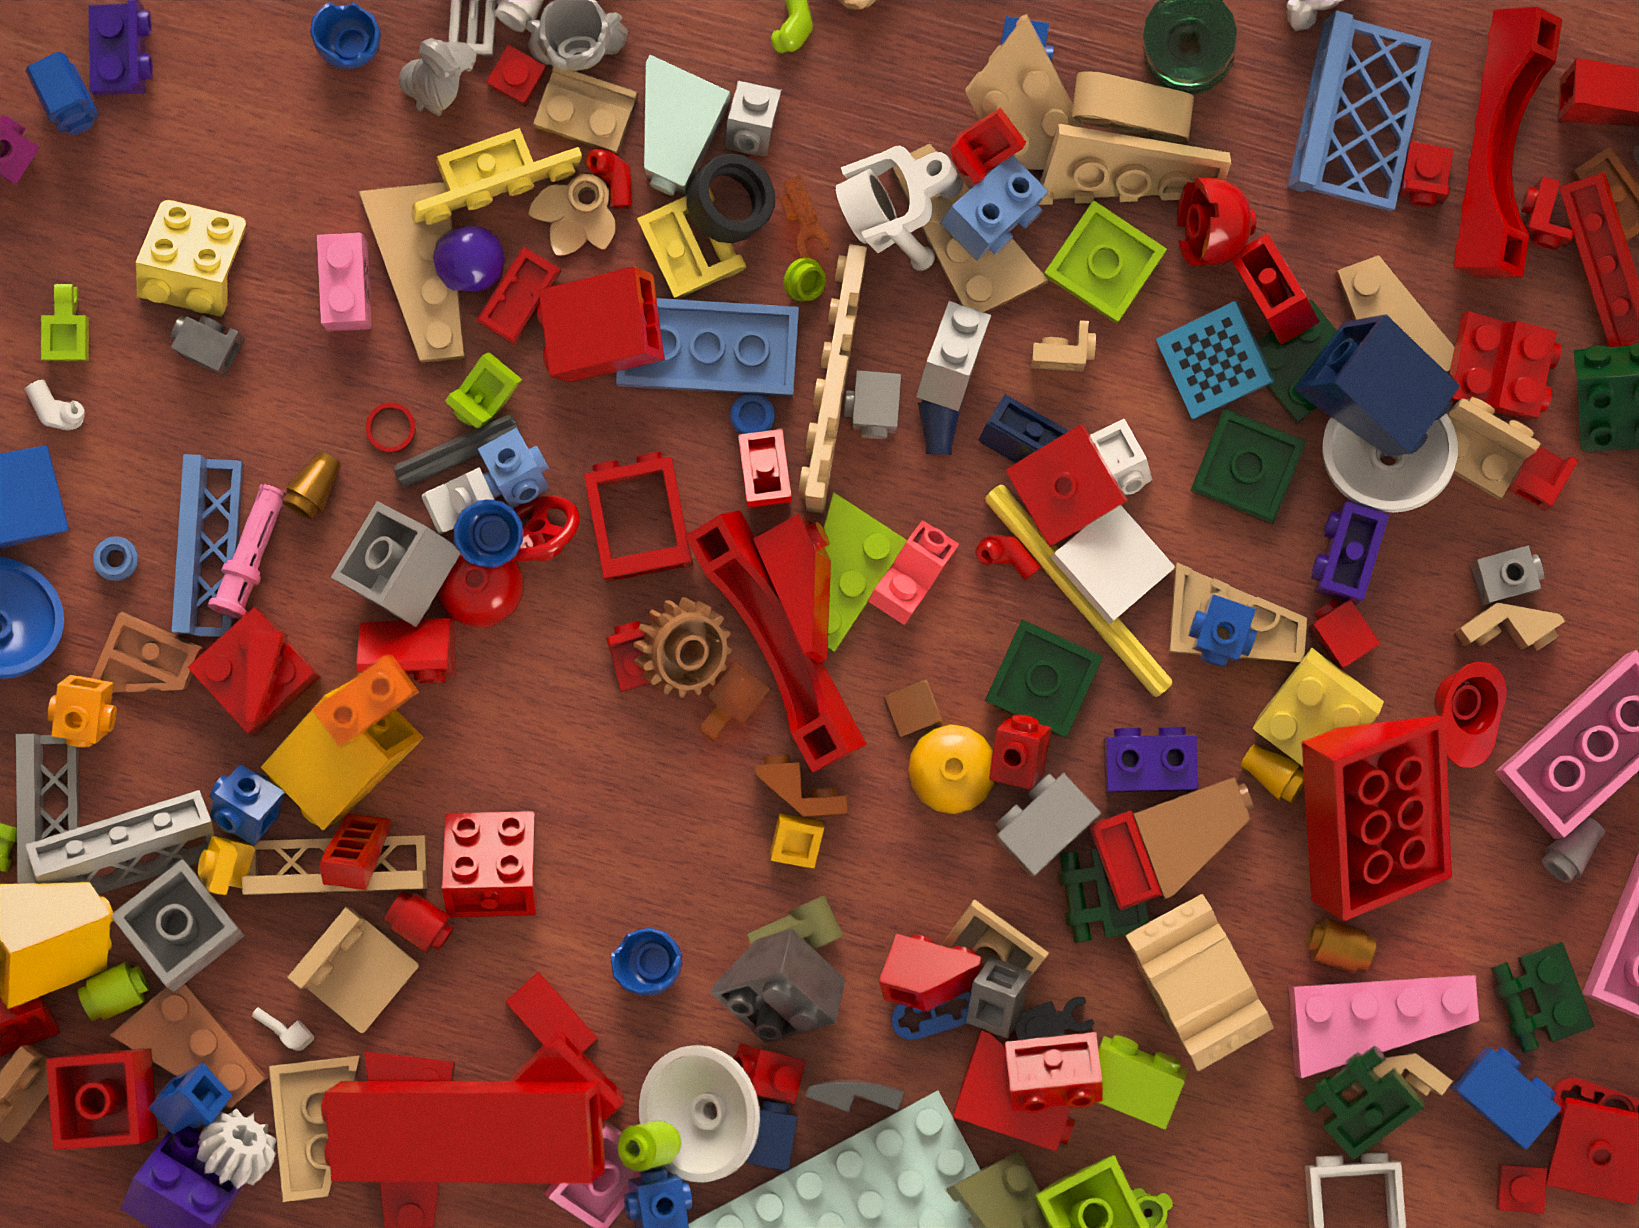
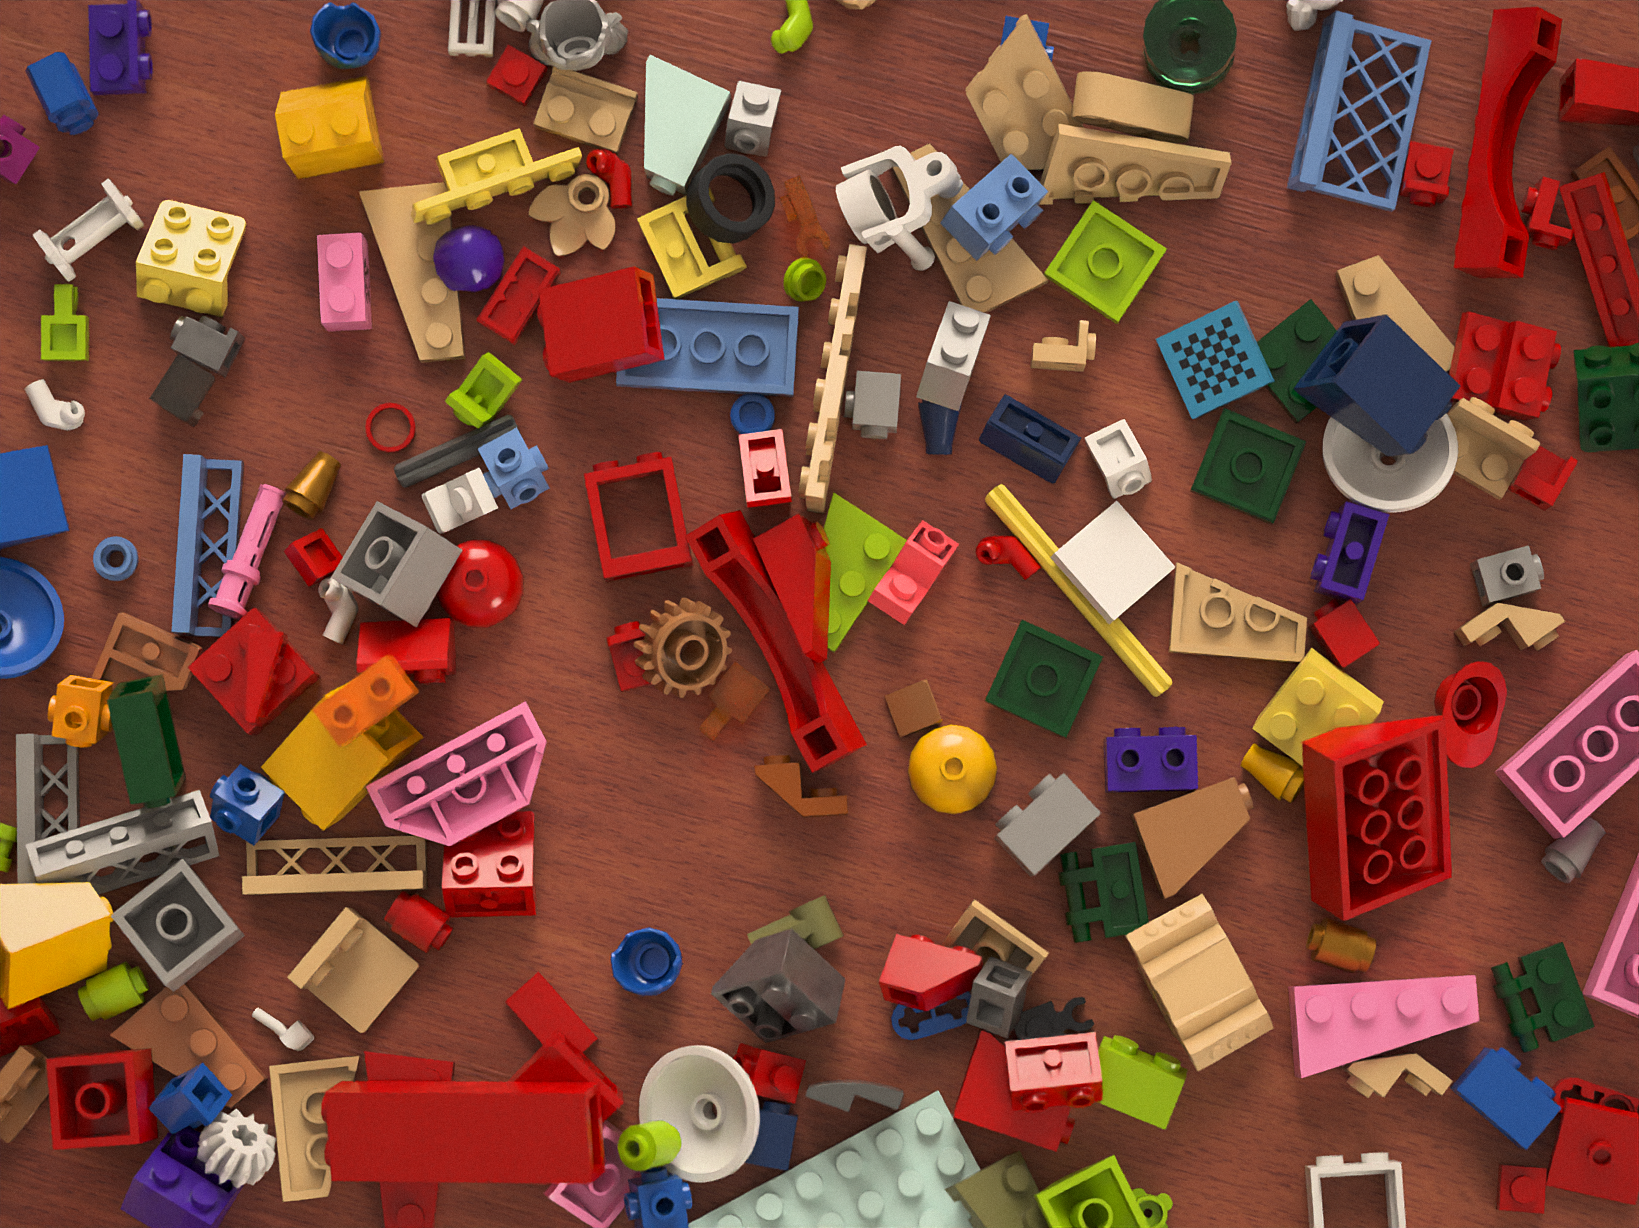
yellow bracket [198,835,255,895] -> none
red slope [320,813,391,890] -> none
light grey hair [398,38,477,117] -> none
blue hair [454,499,523,568] -> none
red piece [512,495,580,561] -> none
yellow plate [770,813,824,868] -> none
red bracket [950,107,1026,184] -> none
red brick [989,715,1051,790] -> none
red plate [1005,424,1128,547] -> none
red tile [1088,810,1162,911] -> none
red cylinder [1177,177,1256,266] -> none
blue brick [1188,594,1257,668] -> none
red brick [1231,233,1320,345] -> none
dark green plate [1304,1046,1424,1160] -> none
none -> white hose [33,178,145,282]
none -> dark green window [107,674,186,808]
none -> clear smoke panel [149,354,215,428]
none -> yellow slope [275,76,384,179]
none -> red plate [283,528,343,587]
none -> white arm [318,577,358,645]
none -> bright pink wedge [365,701,547,846]

